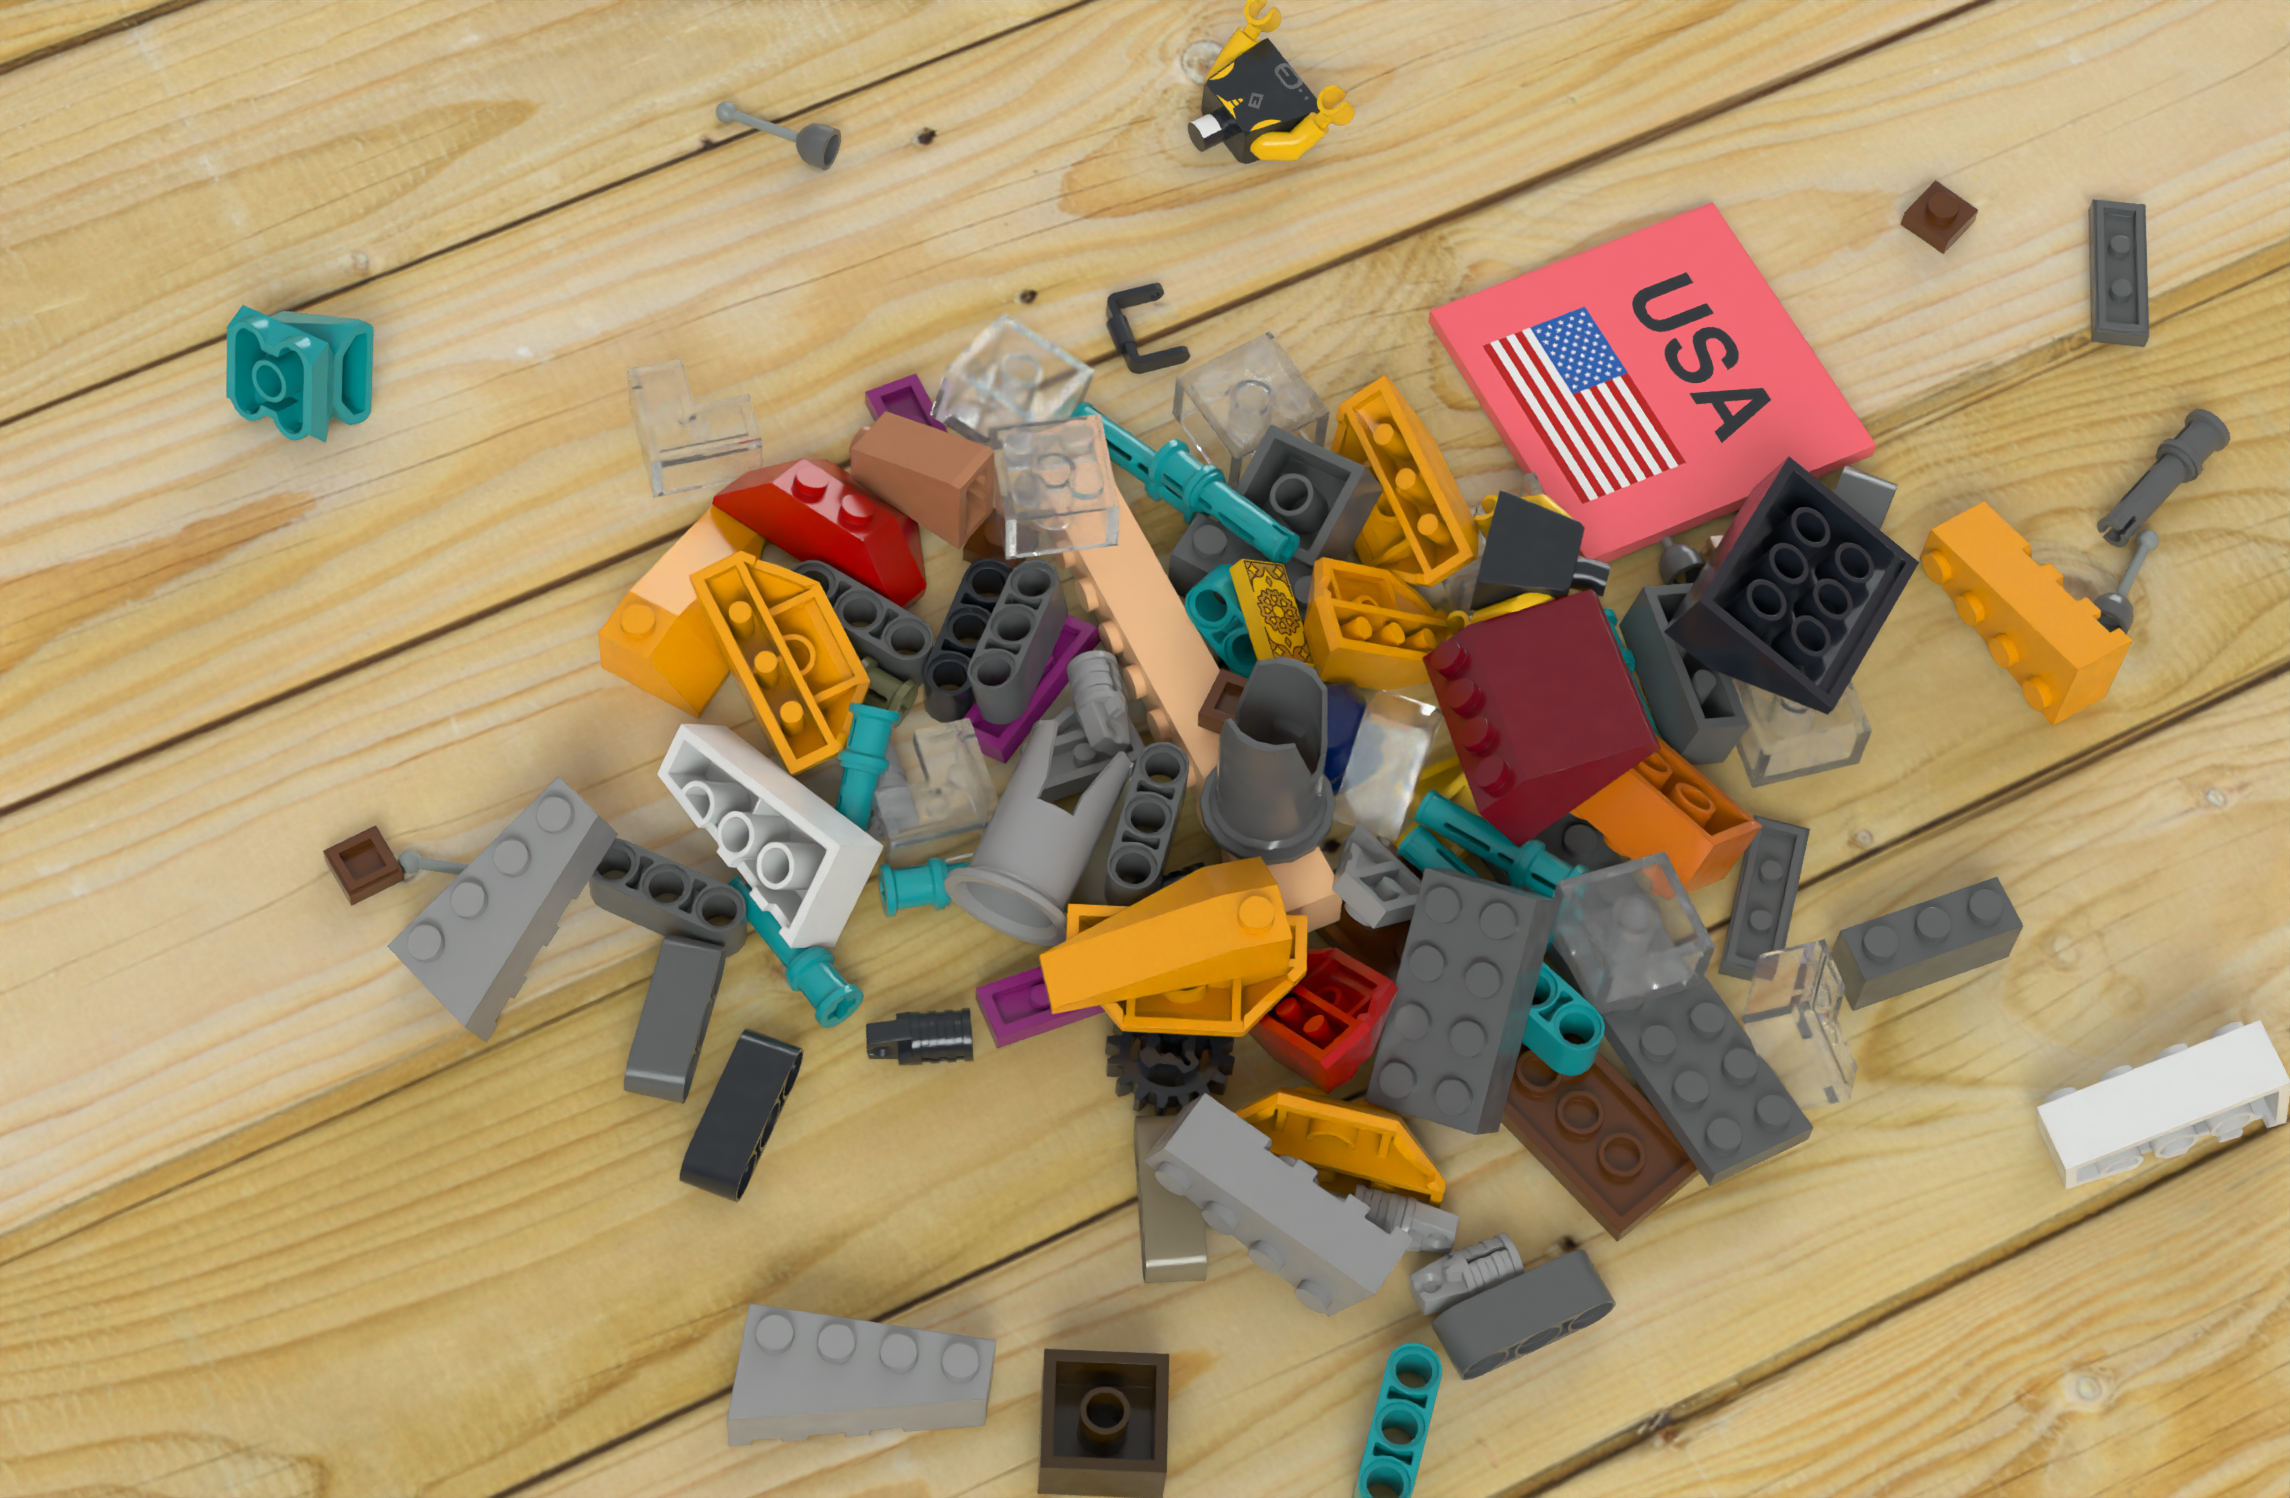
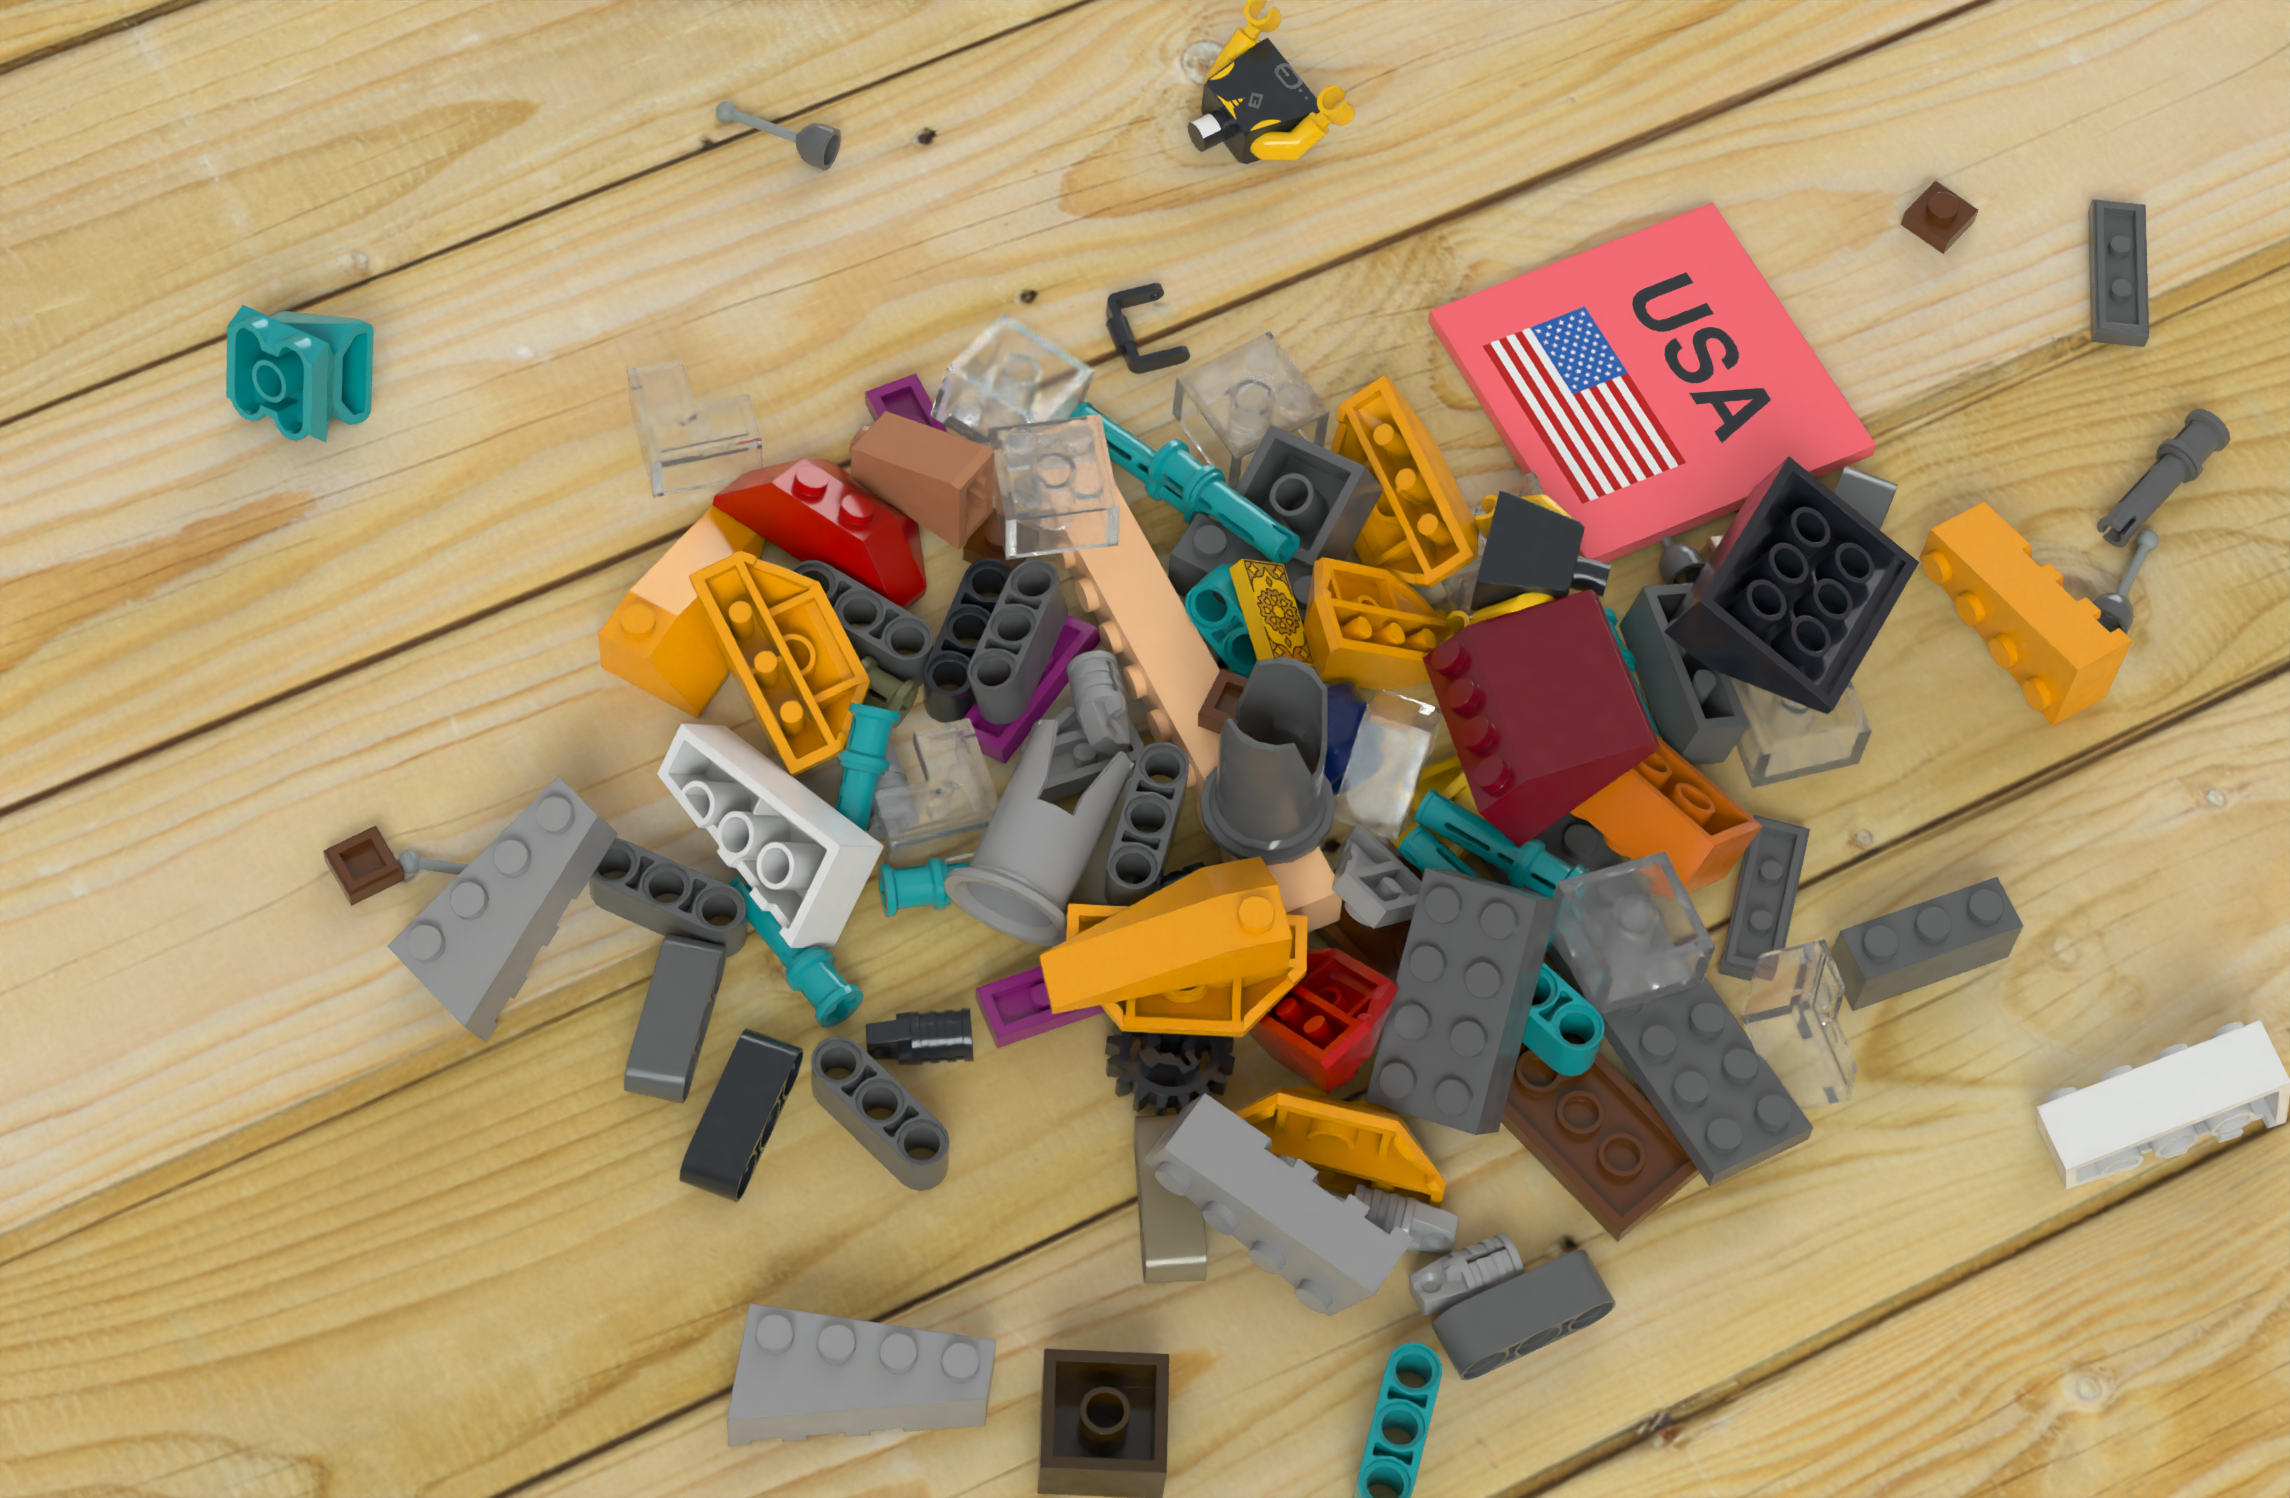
none -> dark grey beam [811,1036,949,1191]

